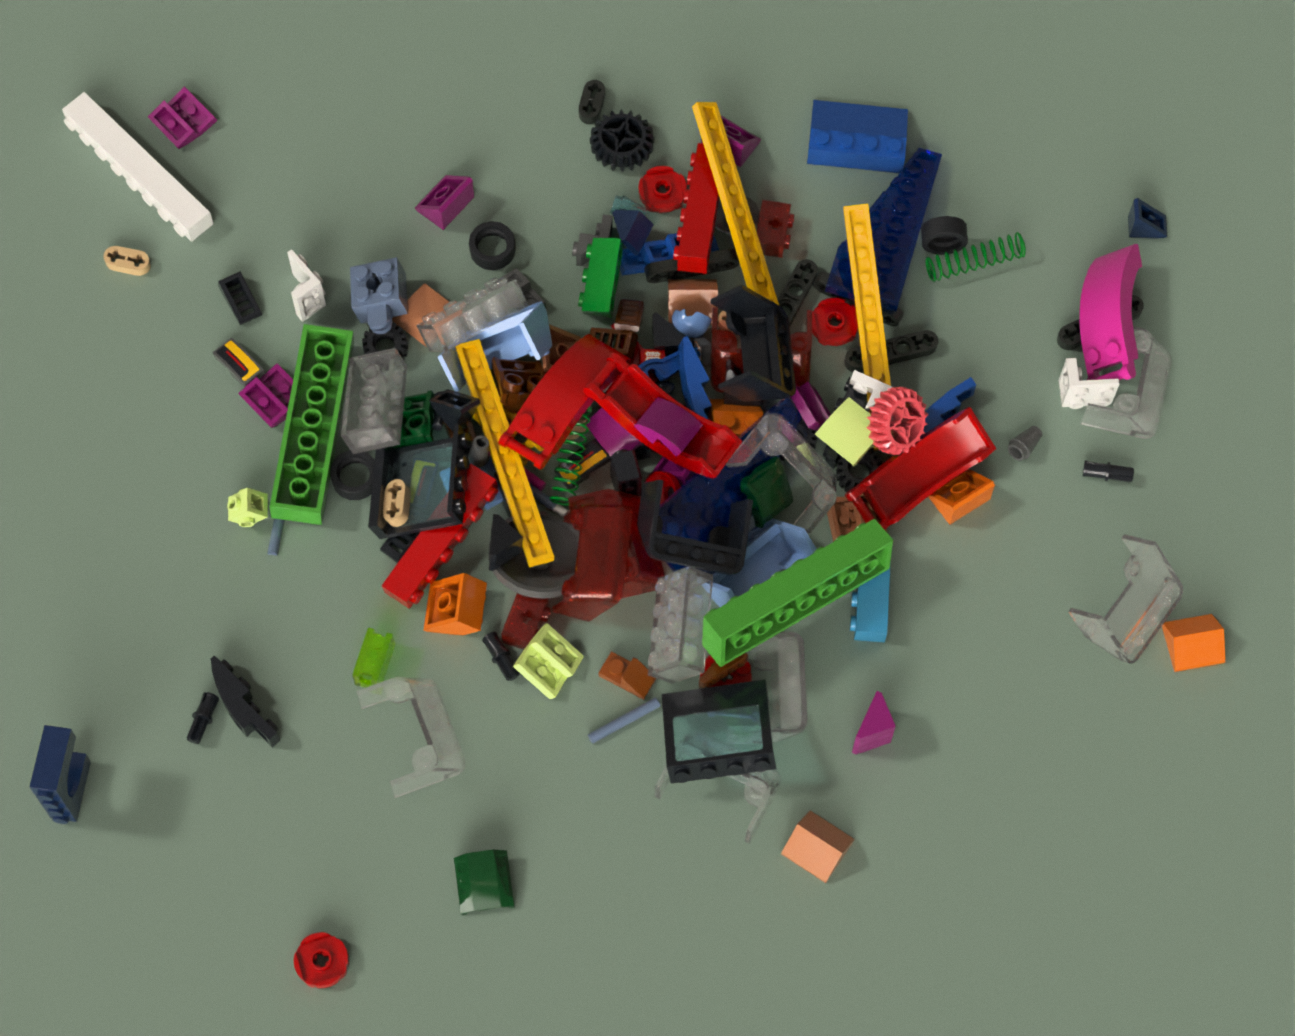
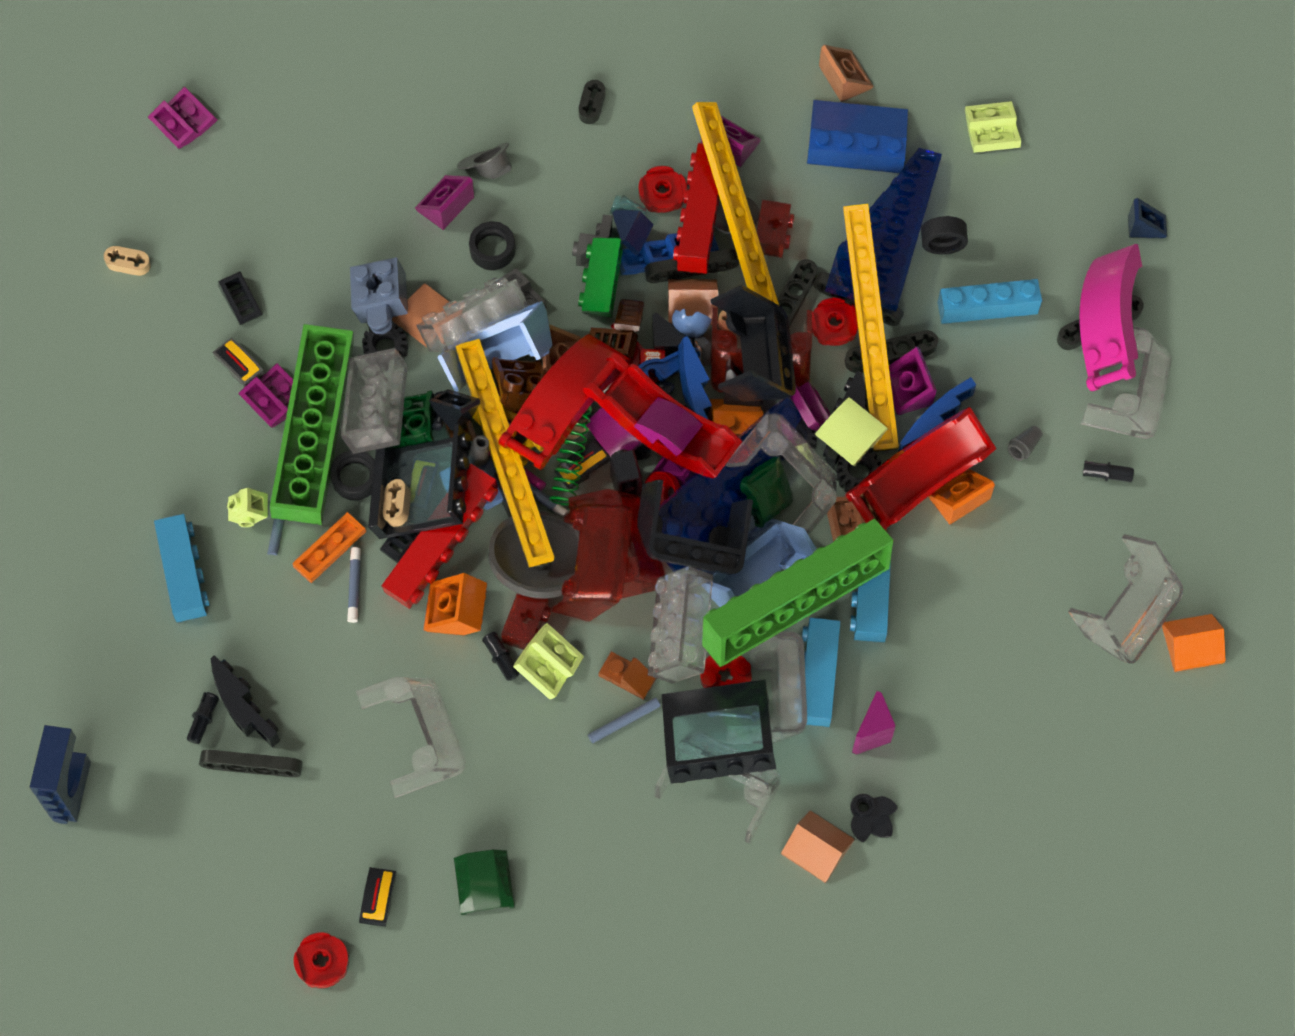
white brick [62,92,213,242] -> none
white bracket [287,249,326,322] -> none
clear neon green brick [352,628,395,692] -> none
black slope [489,514,523,571] -> none
black gear [590,109,654,172] -> none
reddish brown slope [699,653,748,689] -> none
white slope [850,370,892,411] -> none
coral gear [866,386,929,455] -> none
green piece [925,232,1026,282] -> none
white bracket [1058,358,1120,409] -> none
none -> dark azure brick [154,514,210,623]
none -> pearl dark grey beam [199,750,303,777]
none -> orange plate [292,512,366,583]
none -> sand blue bar [347,547,361,623]
none -> slope [359,867,396,927]
none -> dark grey piece [457,142,512,179]
none -> dark azure brick [794,618,840,727]
none -> nougat slope [819,45,874,102]
none -> black plate [850,794,898,843]
none -> magenta slope [889,347,937,415]
none -> dark azure brick [937,279,1042,324]
none -> yellowish green slope [965,101,1021,153]

